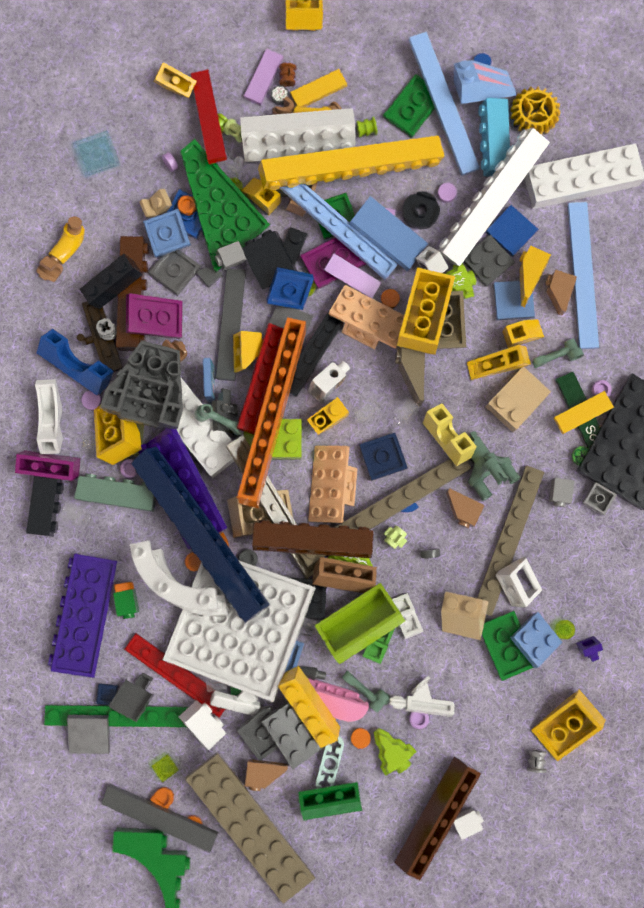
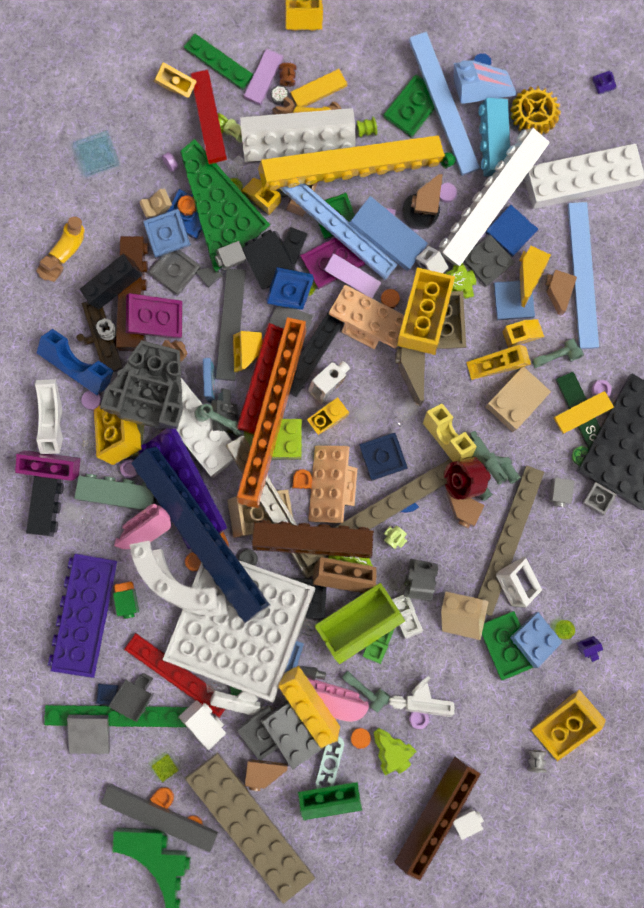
dark grey tile [420,548,440,558] -> none
none -> bright pink brick [114,504,171,549]
none -> green plate [184,33,253,90]
none -> orange tile [293,469,312,489]
none -> dark grey brick [404,559,438,602]
none -> medium nougat slope [411,174,443,215]
none -> green hinge [440,152,456,169]
none -> dark red brick [444,457,491,500]
none -> dark purple tile [592,70,617,95]

